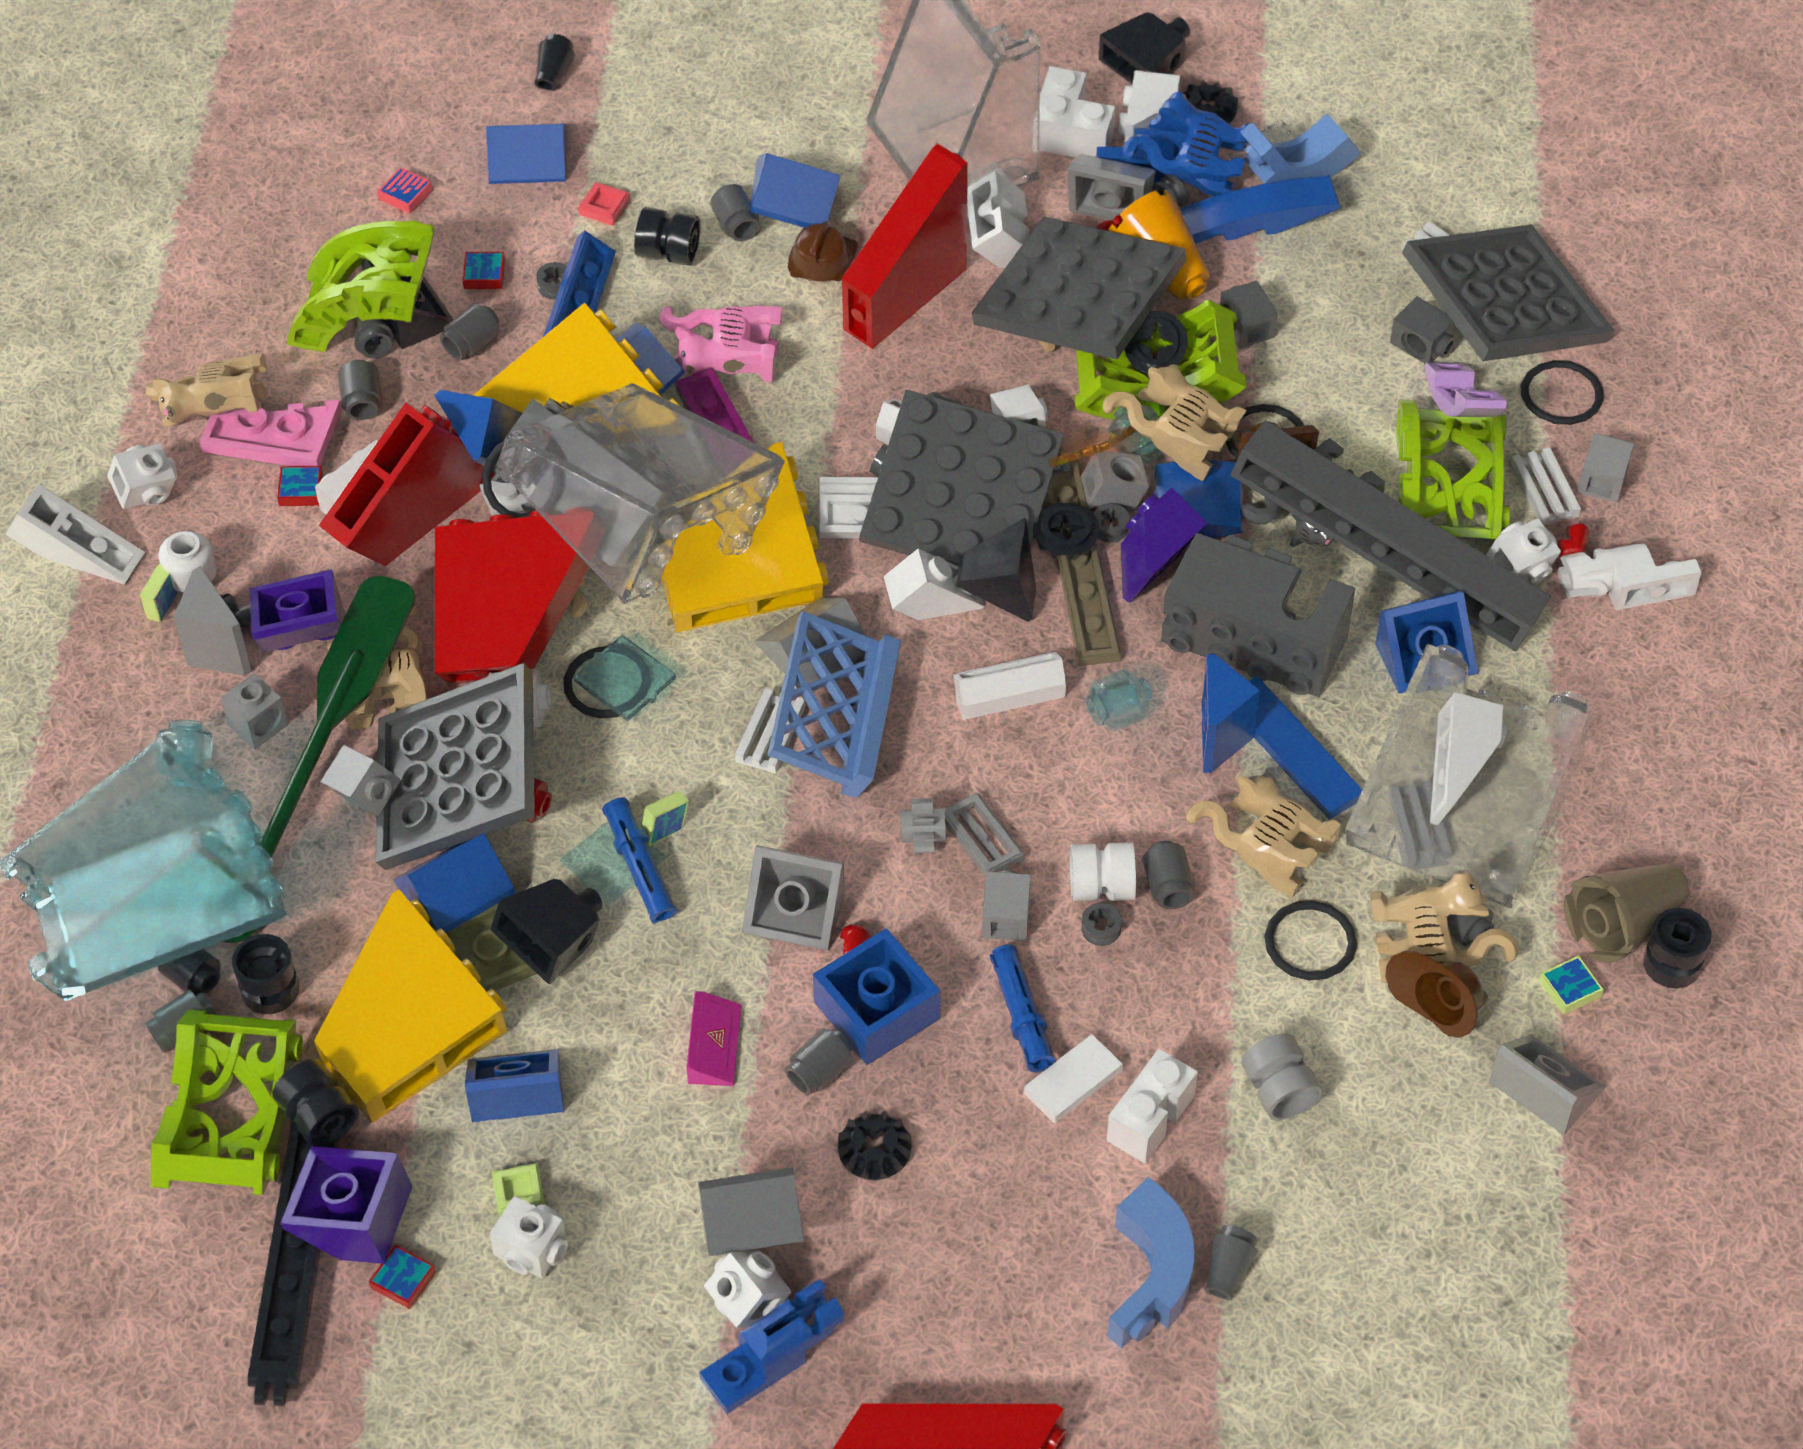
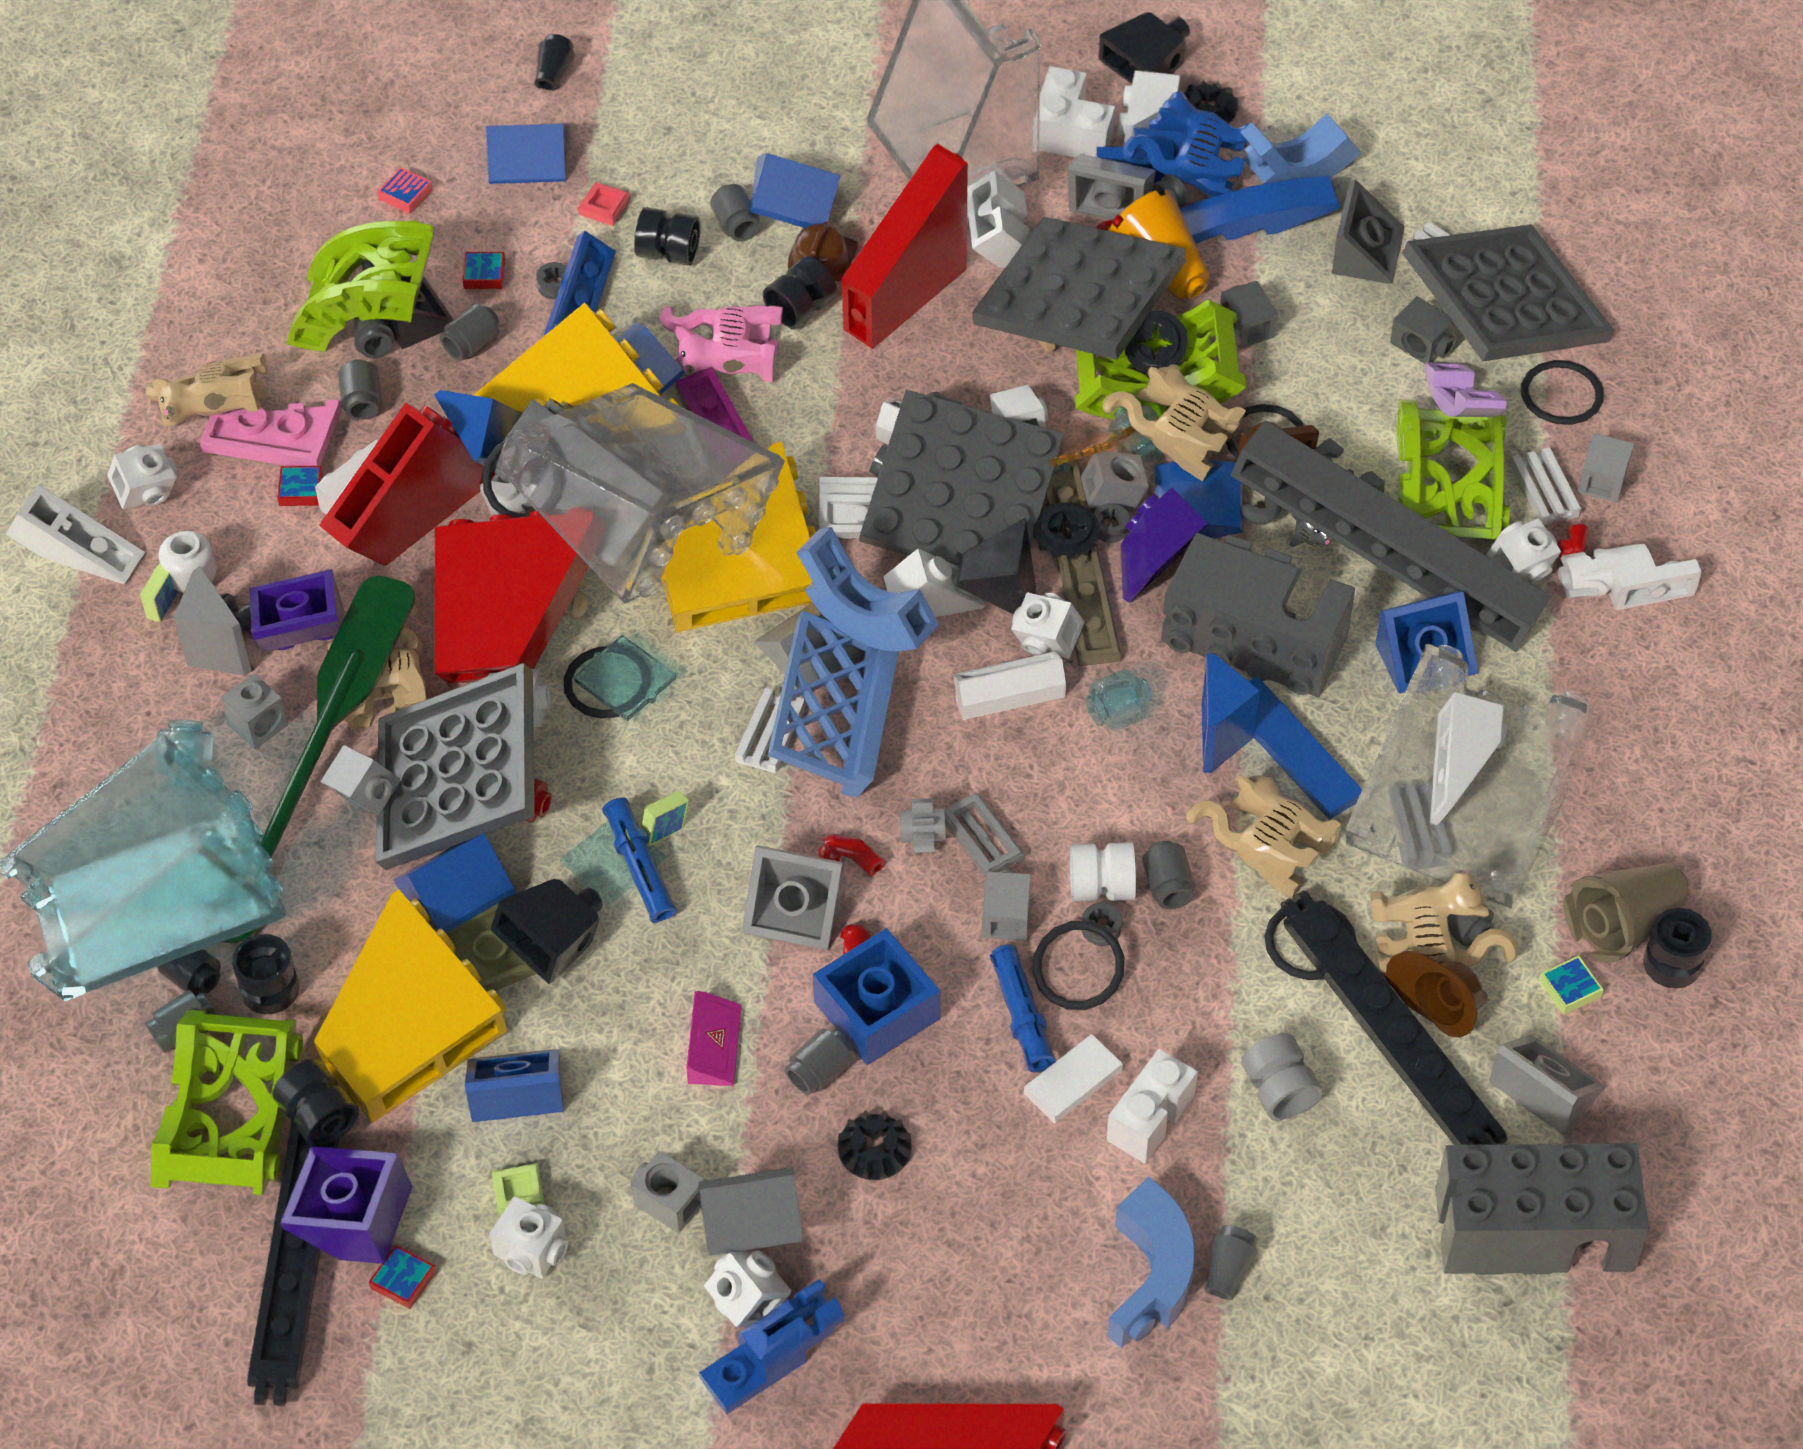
none -> light grey brick [631,1150,705,1234]
none -> black wheel [763,256,837,330]
none -> medium blue arch [796,527,939,651]
none -> red arm [818,834,885,877]
none -> white brick [1011,593,1085,659]
none -> black piece [1032,921,1125,1010]
none -> black hinge [1280,890,1508,1145]
none -> dark grey slope [1332,179,1404,284]
none -> dark grey piece [1435,1143,1649,1275]

